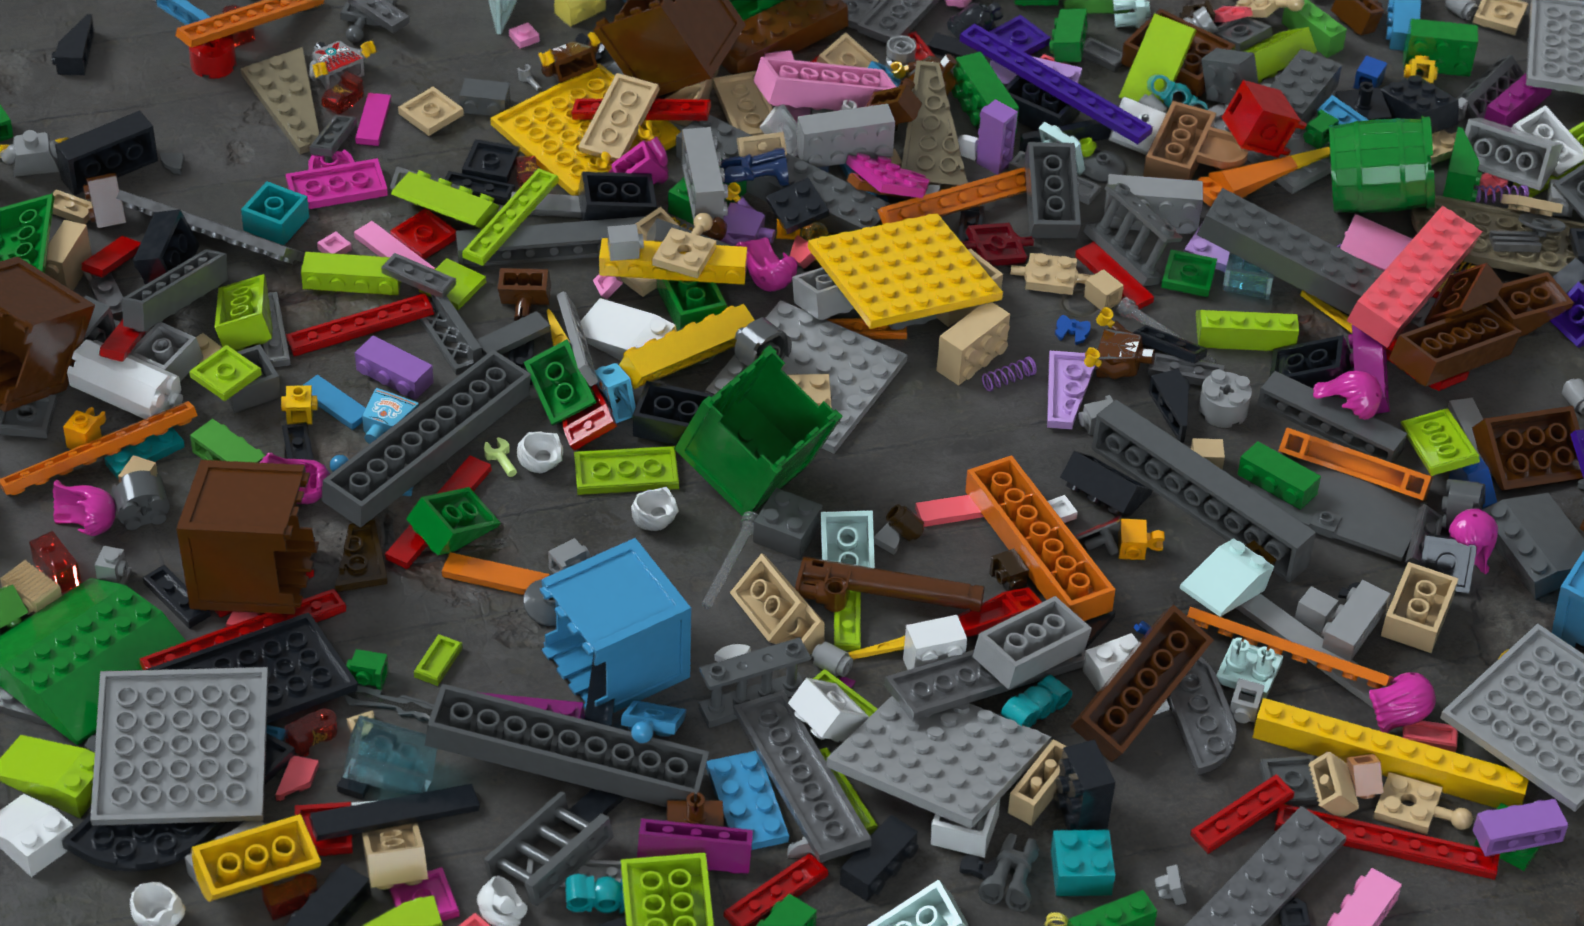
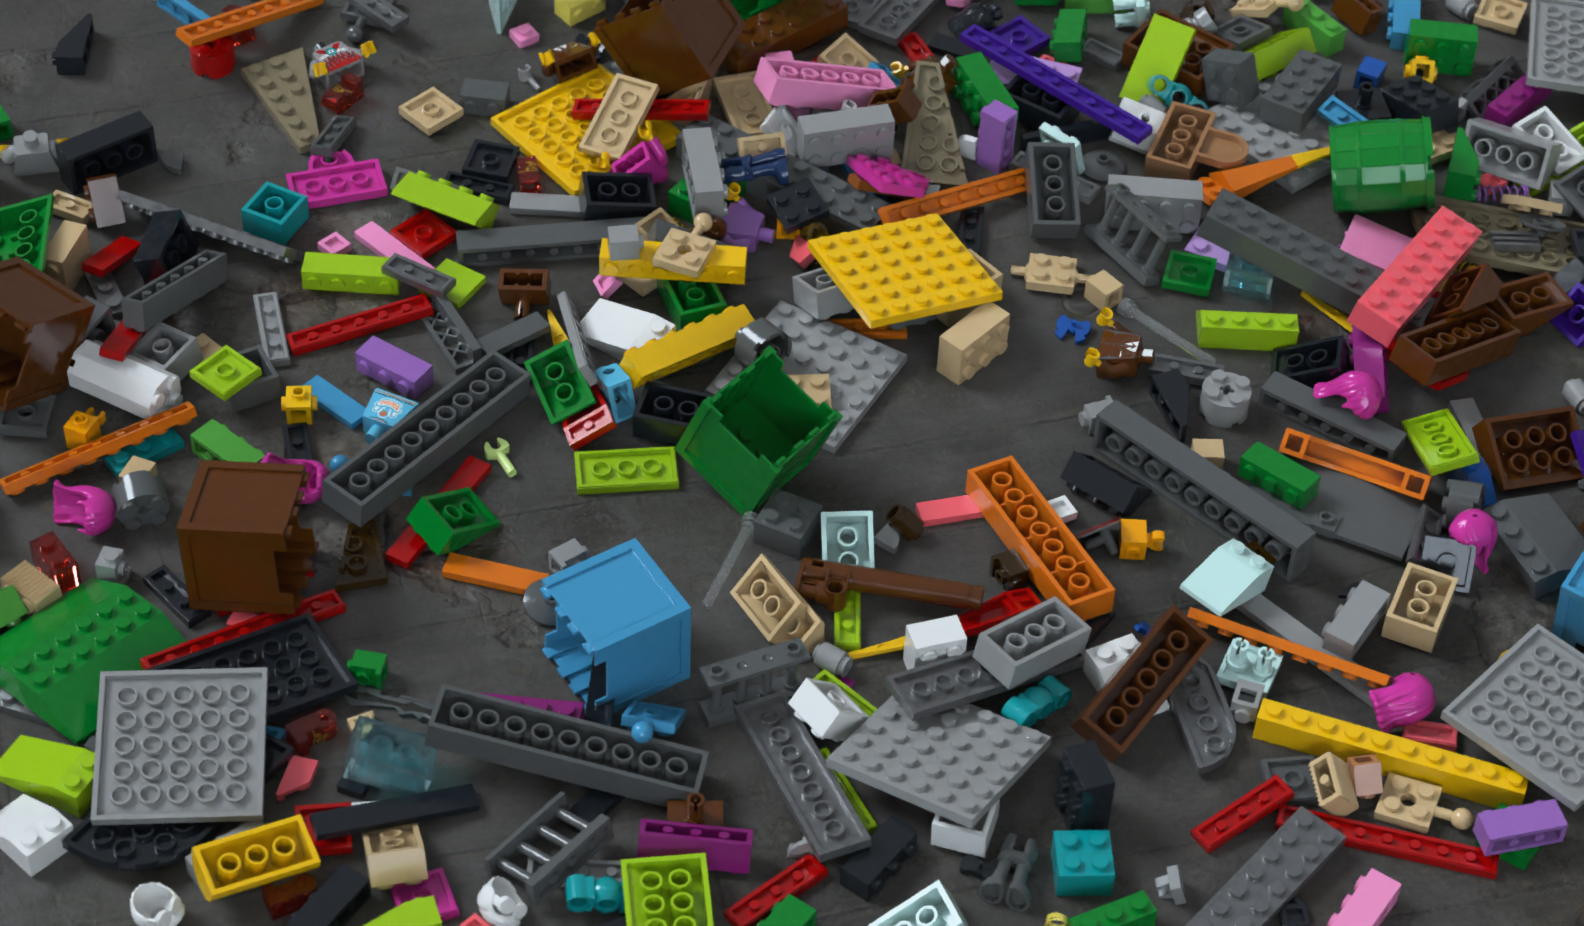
lime slope [215,274,273,352] -> none
dark pink tile [355,93,391,146] -> none
lime tile [414,634,463,686] -> none
lime tile [462,168,559,266] -> none
white hair [517,431,563,474] -> none
white hair [631,487,679,531] -> none
dark azure plate [706,751,789,850] -> none
white tile [715,644,751,662] -> none
dark pink piece [735,237,798,292] -> none
light grey wheel [885,35,916,78] -> none
dark red plate [961,223,1034,266] -> none
medium lavender piece [982,356,1037,391] -> none
tan brick [1008,739,1067,826] -> none
lavender wing [1047,350,1095,429] -> none
red tile [1075,242,1154,311] -> none
lime plate [1079,138,1097,157] -> none
black tile [1133,325,1208,364] -> none
coral tile [1214,6,1253,23] -> none
red container [1222,80,1307,158] -> none
light grey brick [1295,586,1339,633] -> none
green brick [1303,110,1339,149] -> none

